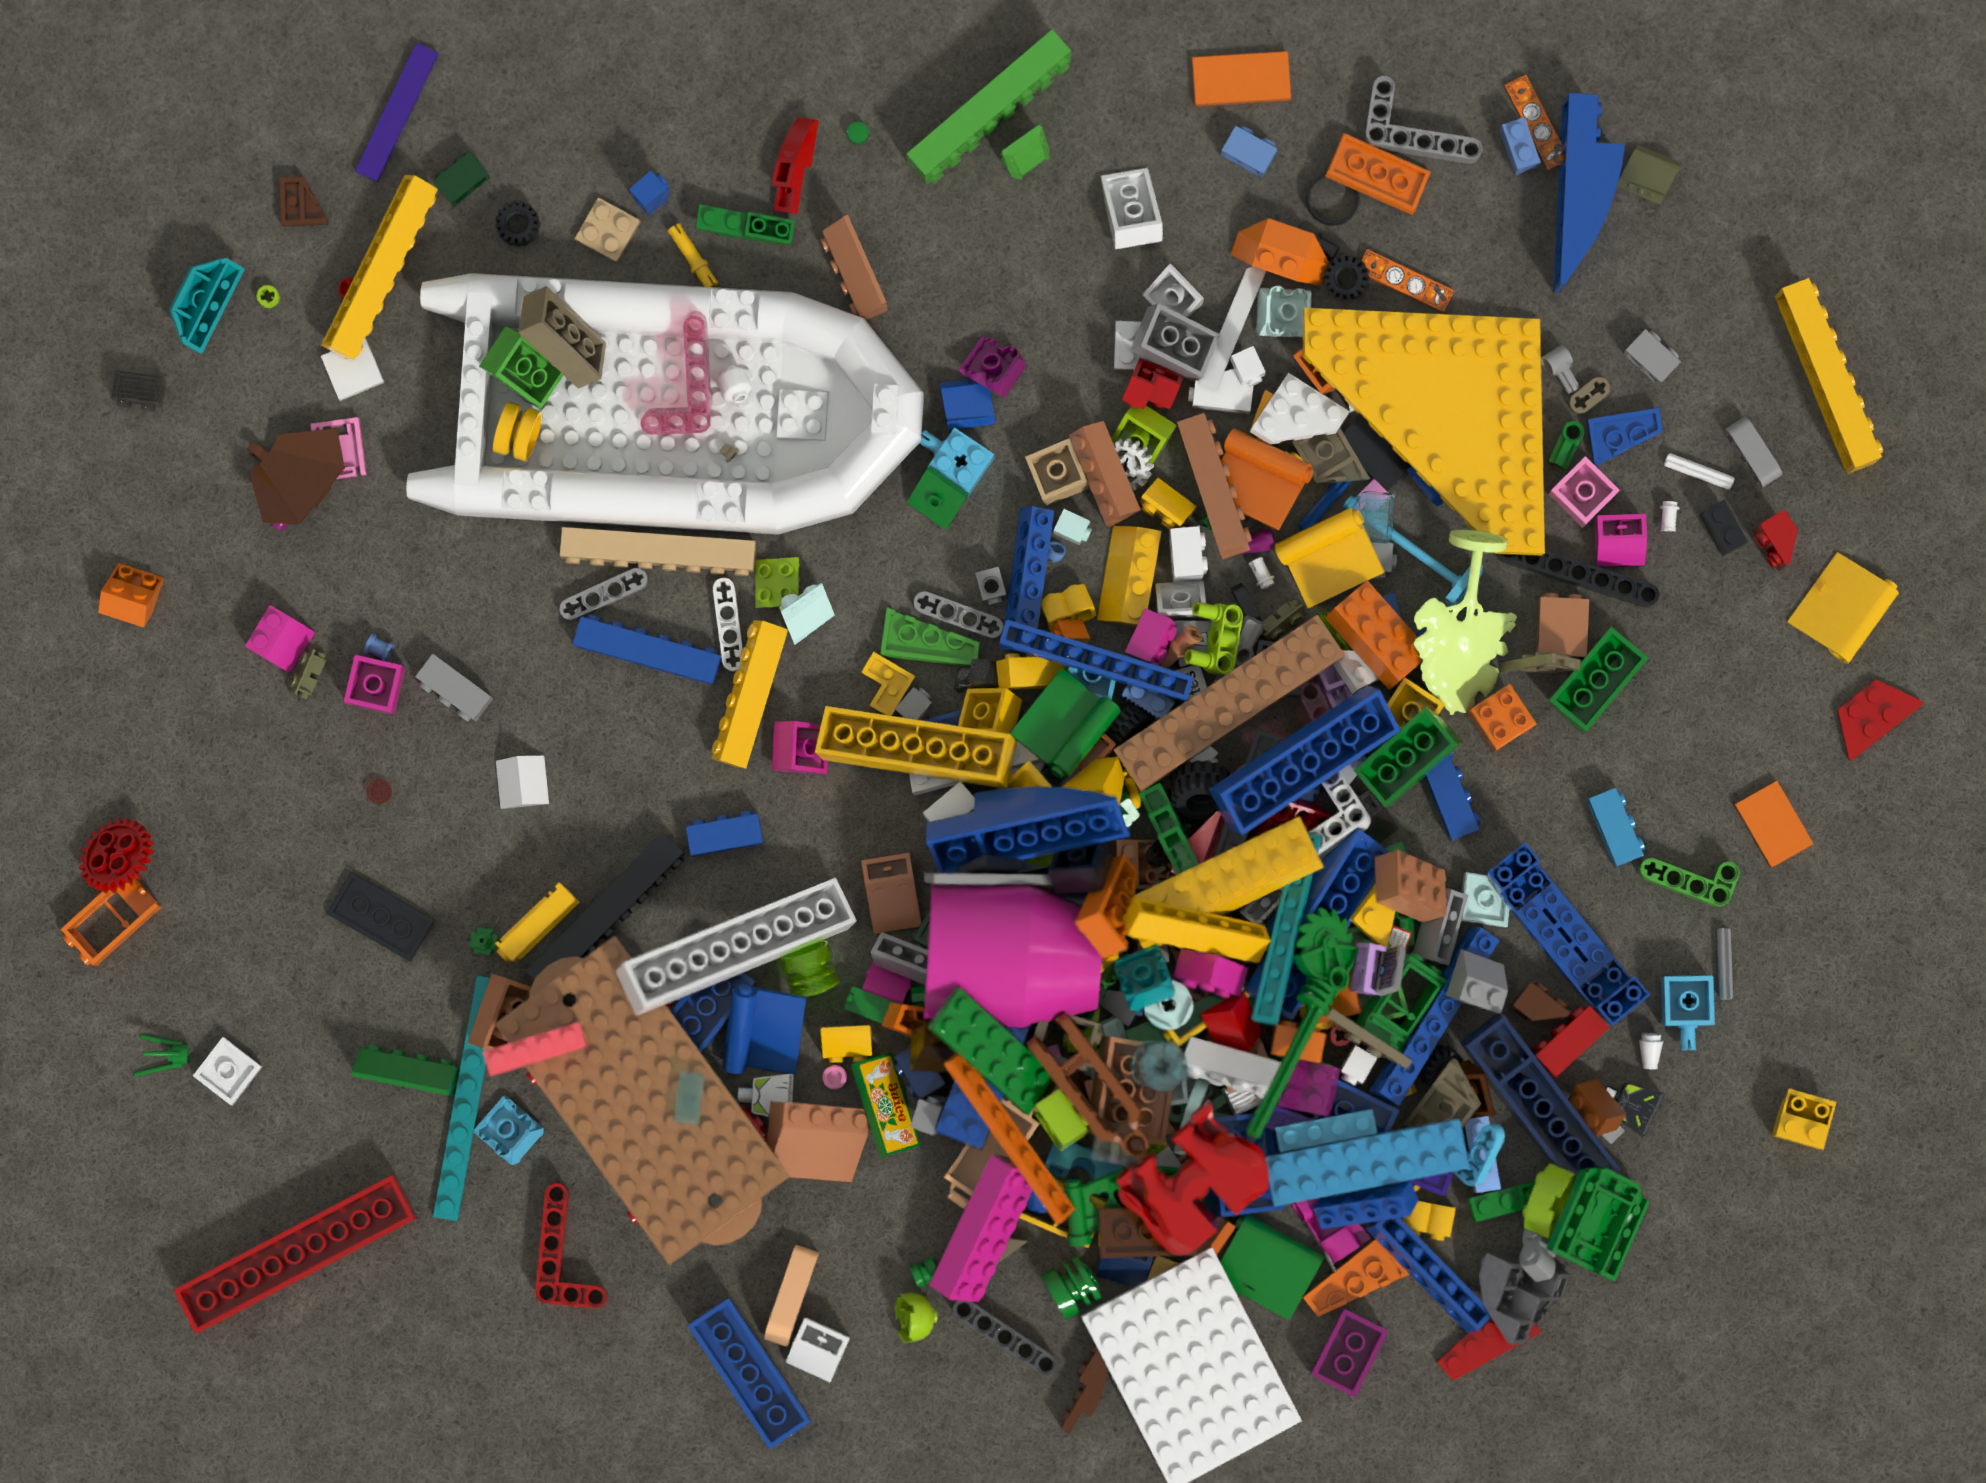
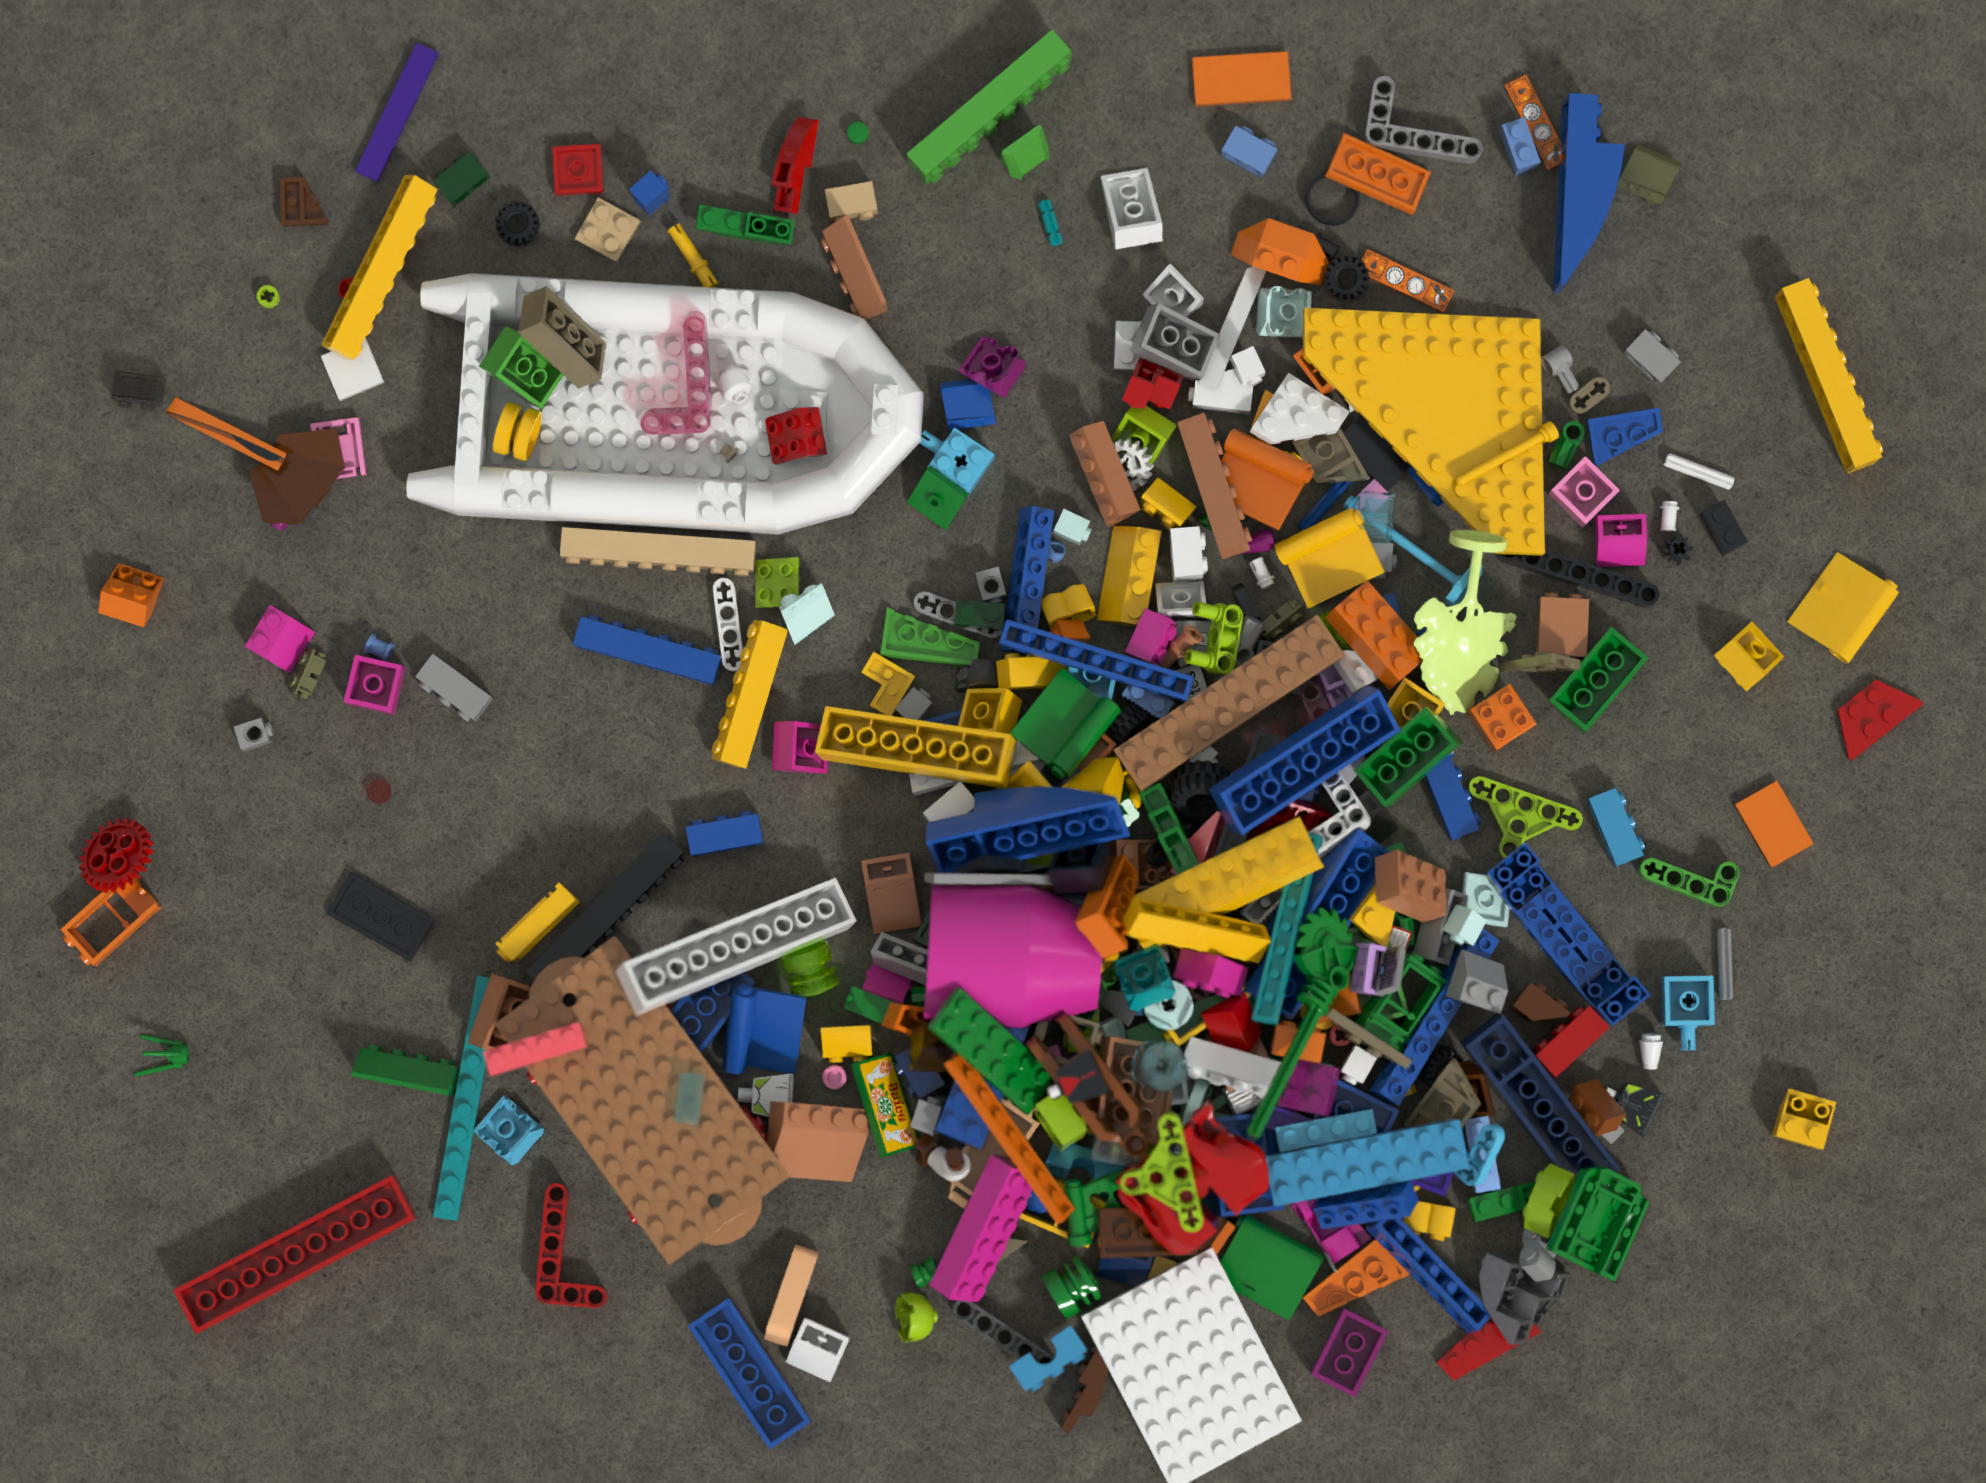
teal wedge [169,257,245,354] -> none
white plate [193,1037,263,1106] -> none
green plant [469,927,498,955] -> none
white slope [496,756,549,809] -> none
light grey beam [559,568,648,621] -> none
tan brick [1025,438,1090,506] -> none
light grey beam [1724,416,1783,488] -> none
red slope [1753,509,1798,571] -> none
none -> orange sticker [166,397,286,470]
none -> light grey brick [234,718,274,752]
none -> red plate [552,144,604,196]
none -> red bracket [765,407,827,465]
none -> tan brick [825,181,878,222]
none -> piece [914,1133,970,1182]
none -> dark green brick [954,600,1005,631]
none -> dark azure arch [1009,1325,1087,1392]
none -> teal axle [1038,199,1062,247]
none -> black torso [1047,1049,1111,1104]
none -> lime beam [1121,1112,1203,1232]
none -> light aqua brick [1443,904,1487,946]
none -> yellow piece [1456,421,1559,485]
none -> lime beam [1468,776,1583,859]
none -> black gear [1662,534,1693,566]
none -> yellow slope [1714,621,1784,691]

